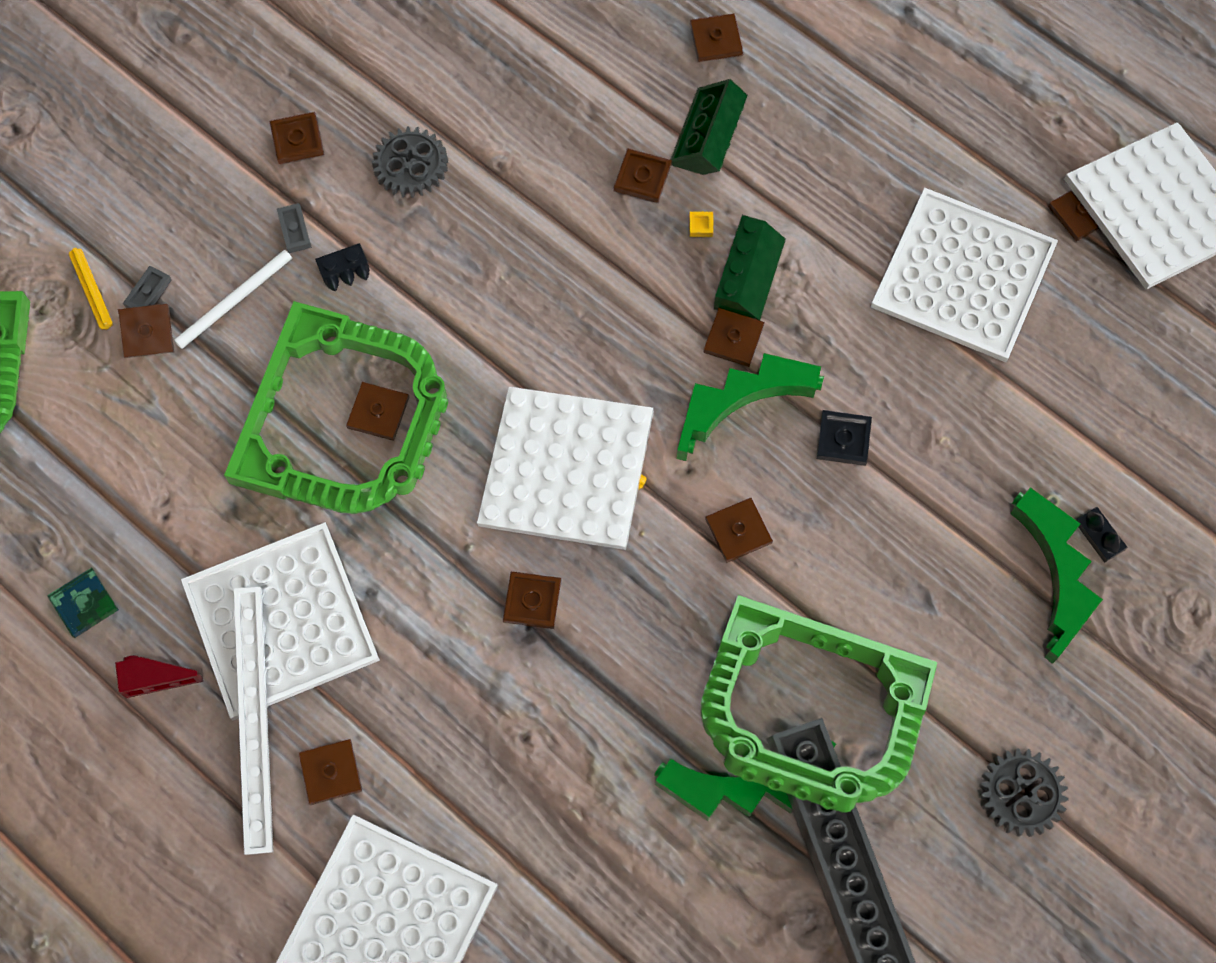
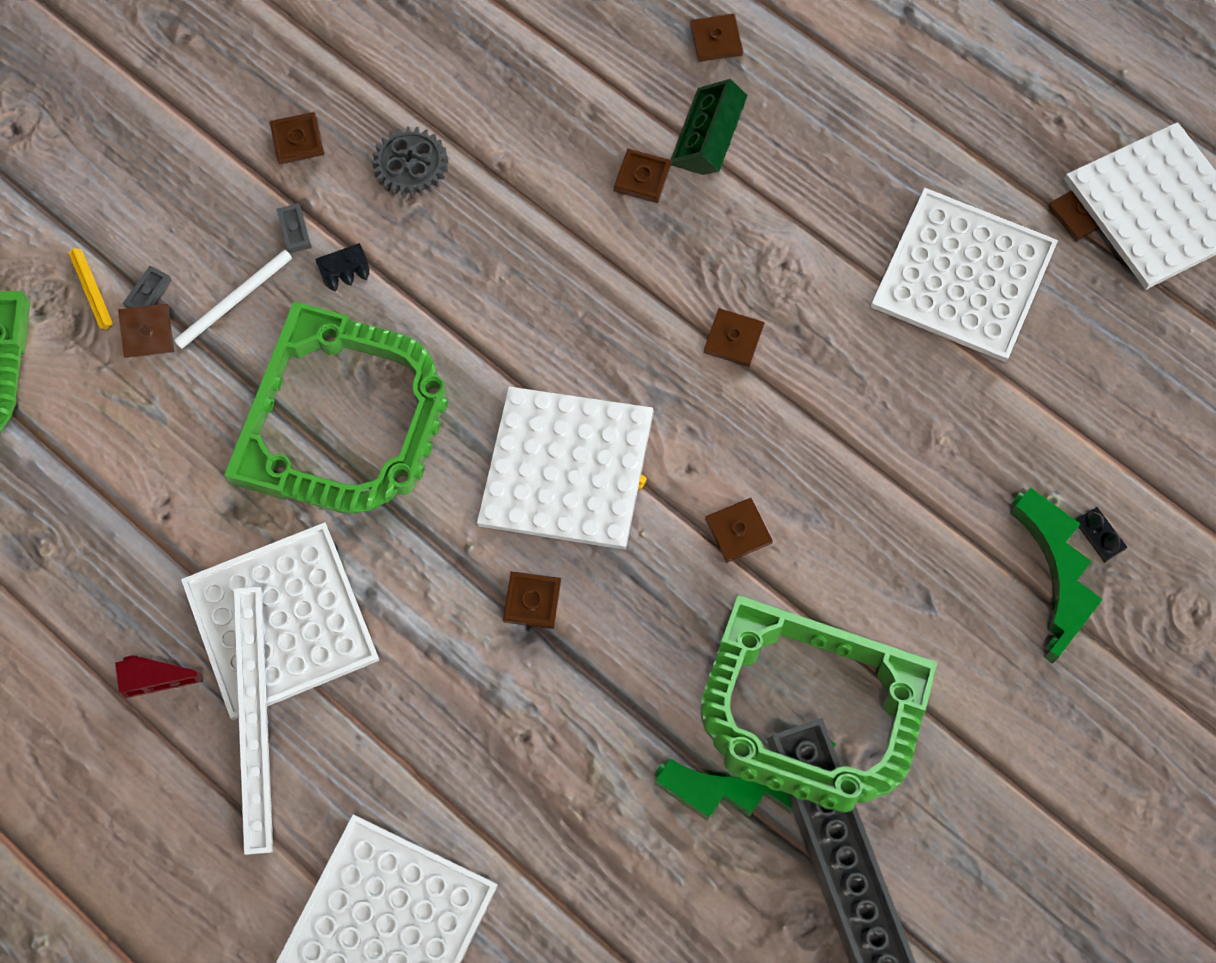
tile [47,568,119,638] -> none
reddish brown plate [299,739,363,805] -> none
reddish brown plate [346,382,409,441] -> none
green arch [677,353,824,461] -> none
yellow plate [689,212,714,237] -> none
dark green slope [714,215,786,320] -> none
black plate [816,410,872,466] -> none
dark grey gear [979,748,1069,837] -> none

